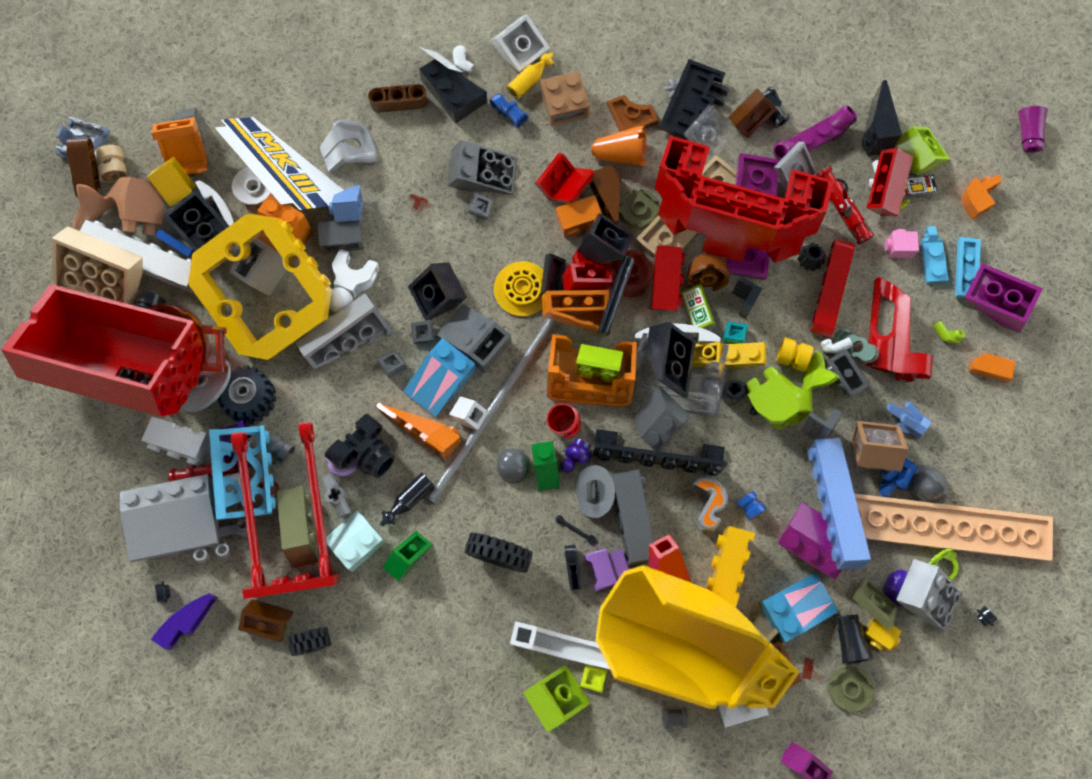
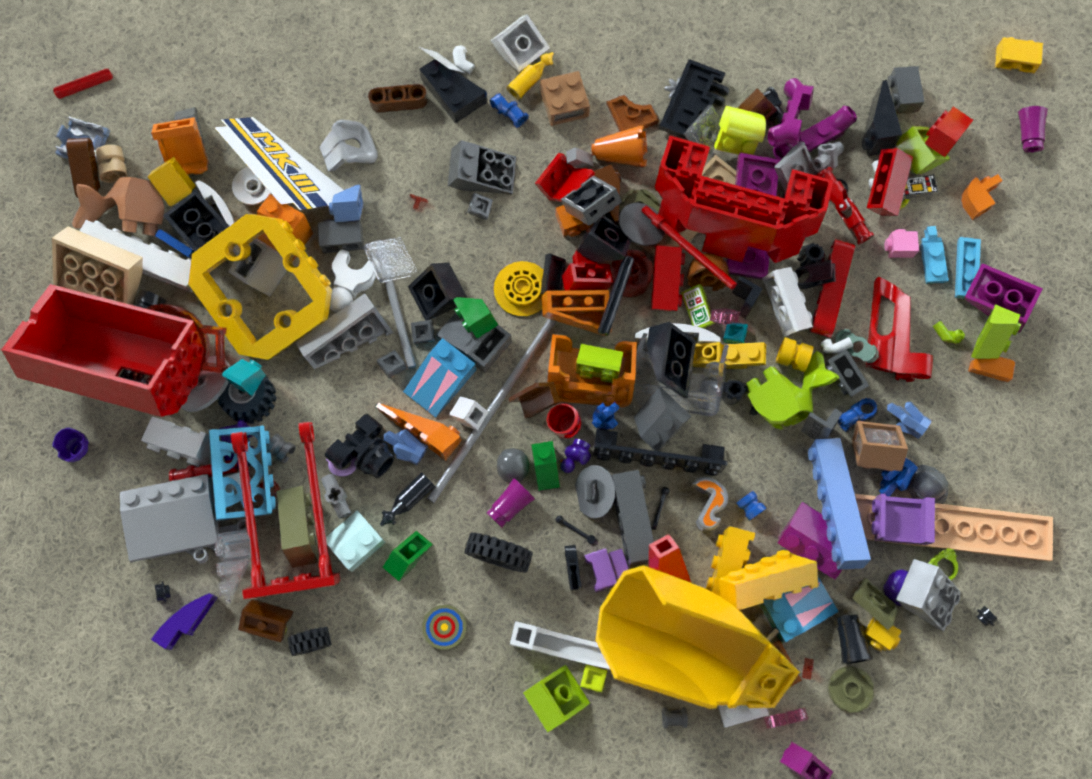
none -> dark purple hair [52,427,89,463]
none -> red axle [53,68,113,99]
none -> clear slope [215,529,251,604]
none -> teal slope [222,359,266,396]
none -> clear tile [363,237,418,283]
none -> light grey bar [374,240,416,369]
none -> medium blue rock [384,429,428,466]
none -> tile [422,605,467,650]
none -> green slope [453,297,499,338]
none -> magenta plant [487,478,535,527]
none -> reddish brown panel [508,382,560,418]
none -> dark grey piece [561,176,622,226]
none -> light grey piece [566,147,593,169]
none -> blue rock [592,402,620,430]
none -> dark grey shield [619,203,665,246]
none -> red bar [641,205,737,290]
none -> black hinge [651,487,670,531]
none -> clear pink beam [710,308,740,324]
none -> neon yellow brick [714,106,766,155]
none -> yellow wedge [719,550,818,610]
none -> white slope [762,267,813,337]
none -> clear pink beam [764,707,808,729]
none -> magenta plate [767,78,814,148]
none -> black piece [794,260,836,290]
none -> light grey axle [812,142,844,171]
none -> blue connector [838,398,877,432]
none -> medium lavender panel [872,494,935,545]
none -> dark grey brick [887,66,925,113]
none -> red brick [924,106,973,157]
none -> lime slope [971,304,1021,359]
none -> yellow brick [995,37,1043,73]

